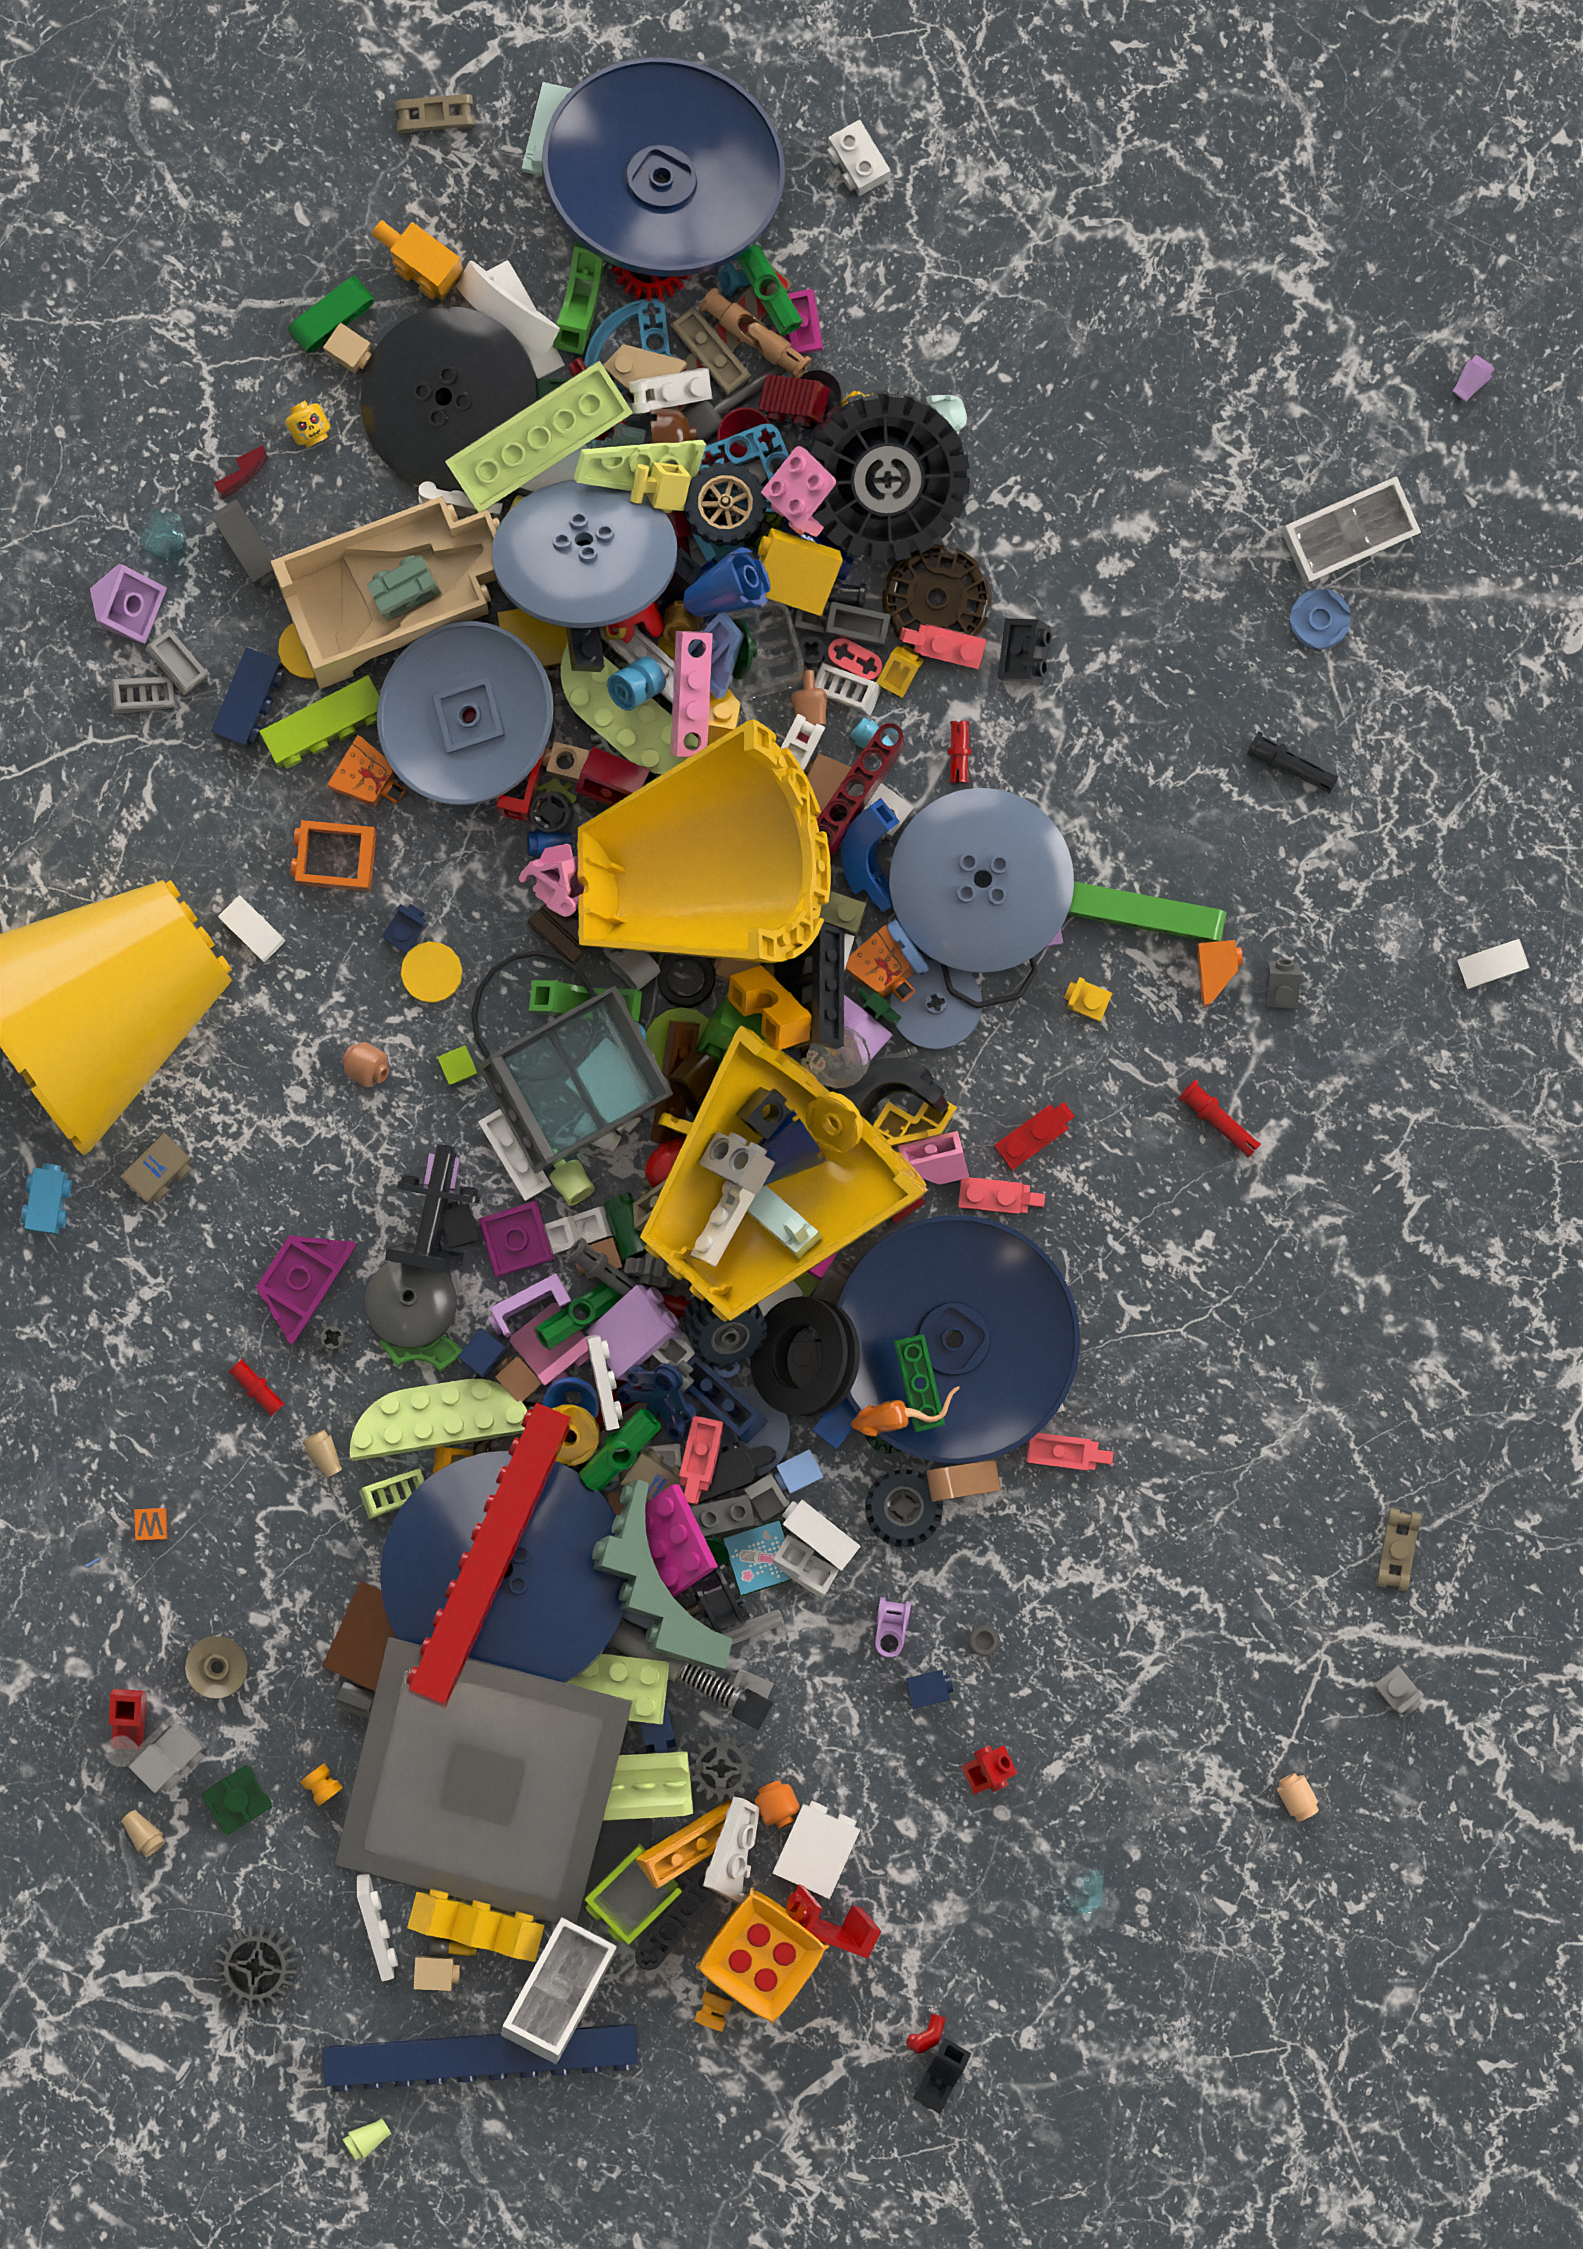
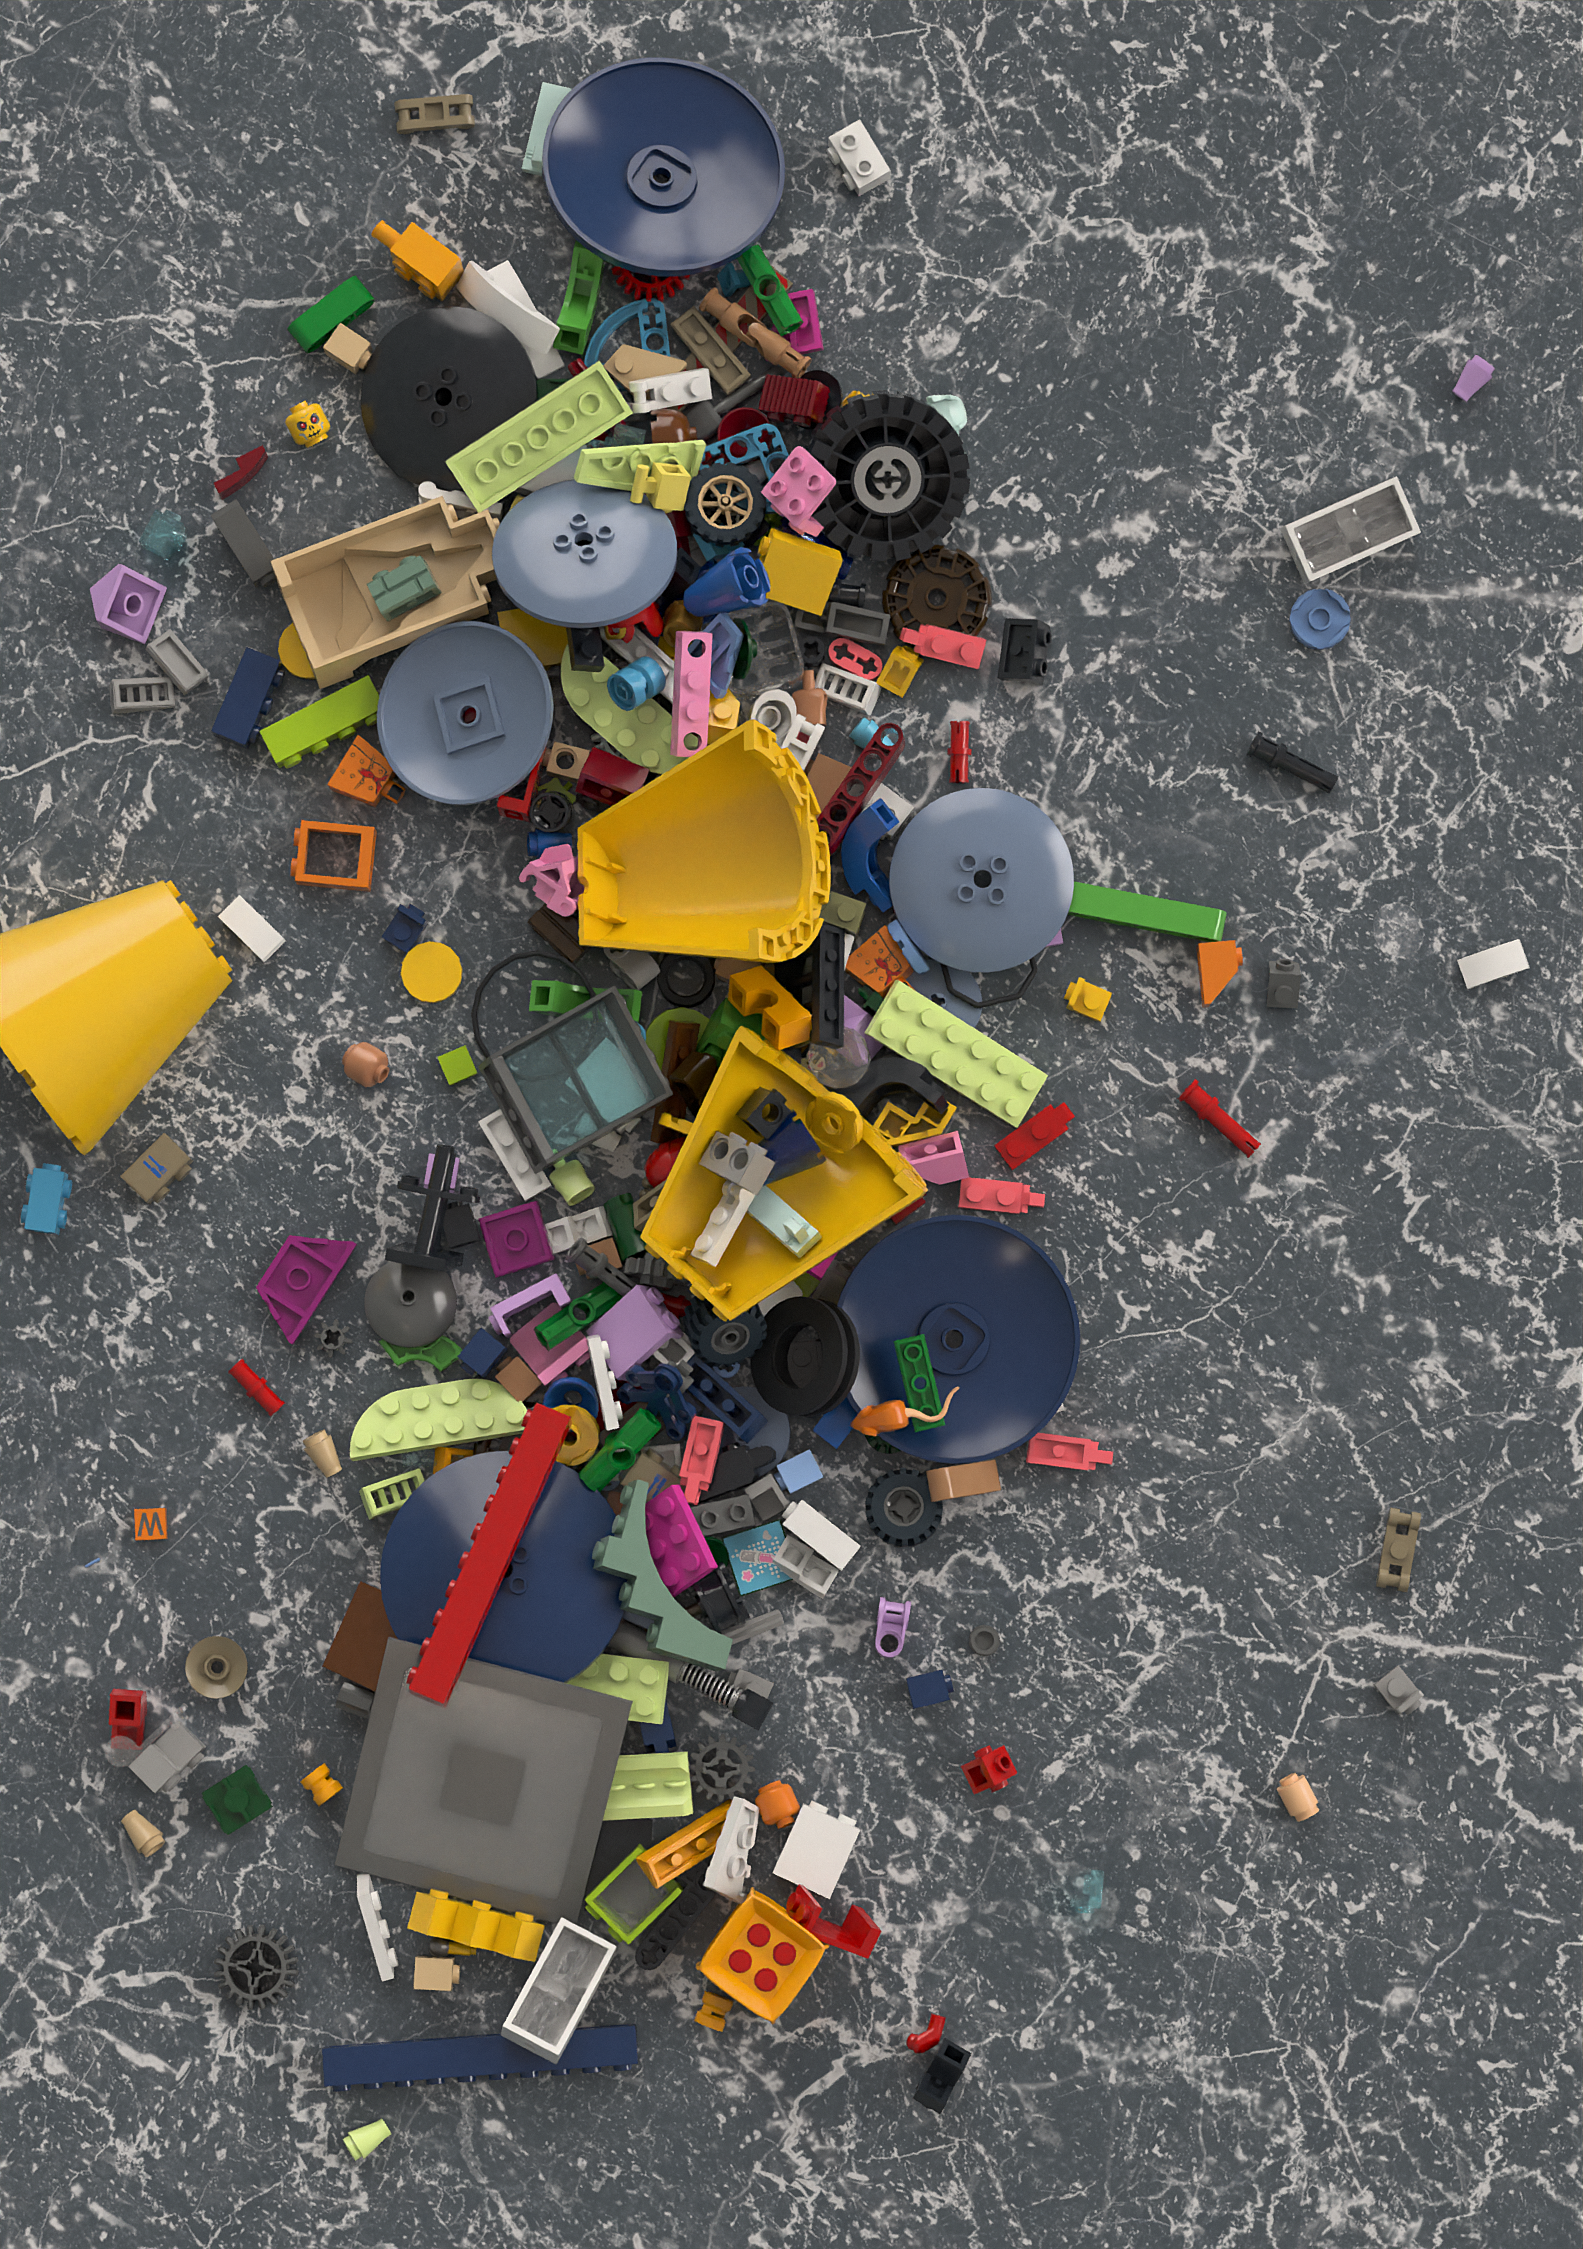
none -> white piece [748,689,796,748]
none -> yellowish green plate [864,980,1048,1128]

